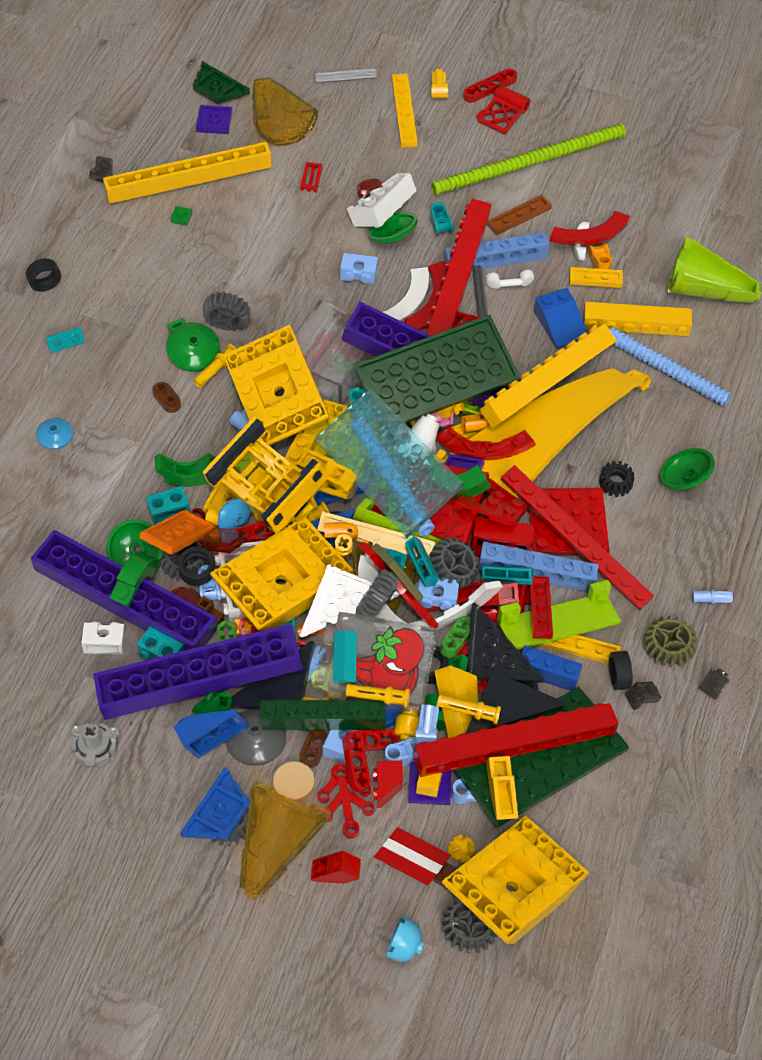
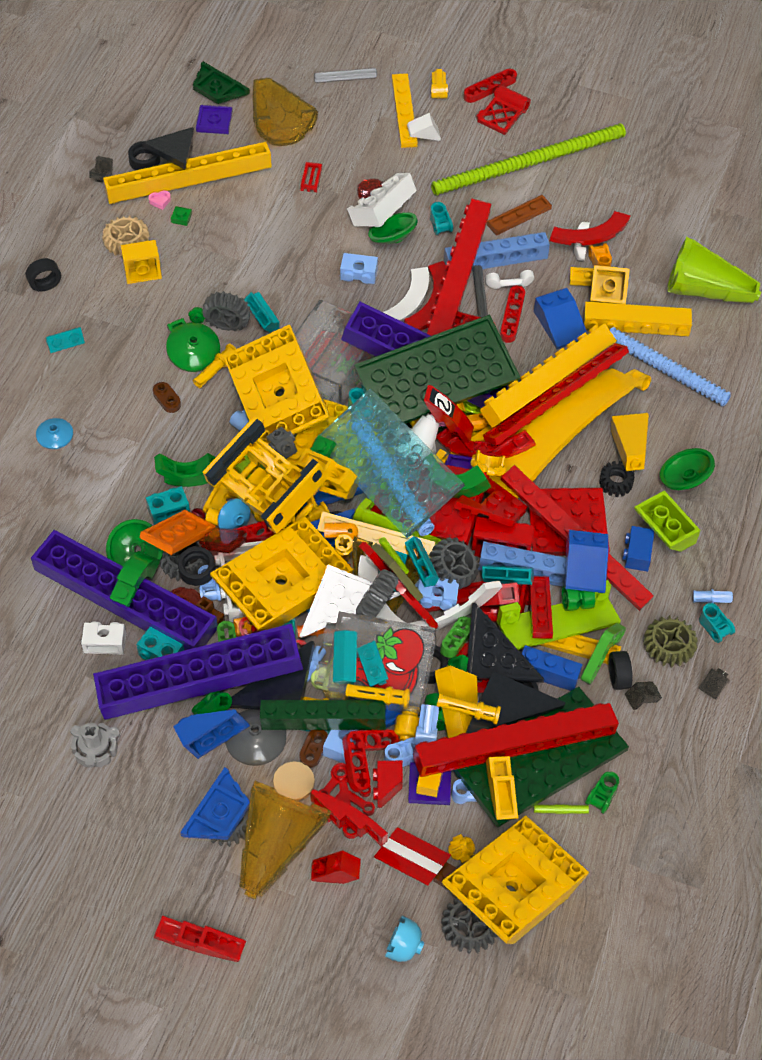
none -> tan gear [102,215,149,257]
none -> yellow brick [121,240,162,284]
none -> black tyre [128,141,160,170]
none -> black tile [143,127,194,169]
none -> bright pink tile [148,191,171,210]
none -> red slope [154,916,246,962]
none -> green plate [188,307,205,323]
none -> teal piece [243,292,280,333]
none -> dark grey brick [266,427,298,459]
none -> red slope [310,789,388,847]
none -> green plate [311,435,336,458]
none -> teal hinge [357,640,389,687]
none -> lime piece [379,537,409,574]
none -> white slope [407,113,441,141]
none -> red slope [424,385,474,442]
none -> yellow piece [470,450,506,477]
none -> red plate [483,343,629,445]
none -> red beam [500,285,525,343]
none -> lime piece [534,804,589,814]
none -> green wheel [561,586,595,611]
none -> blue slope [565,530,609,593]
none -> bright green beam [581,623,626,685]
none -> green piece [585,771,620,814]
none -> yellow brick [590,265,630,304]
none -> yellow slope [611,413,649,471]
none -> blue brick [622,526,654,572]
none -> lime slope [634,490,701,552]
none -> teal piece [699,603,736,643]

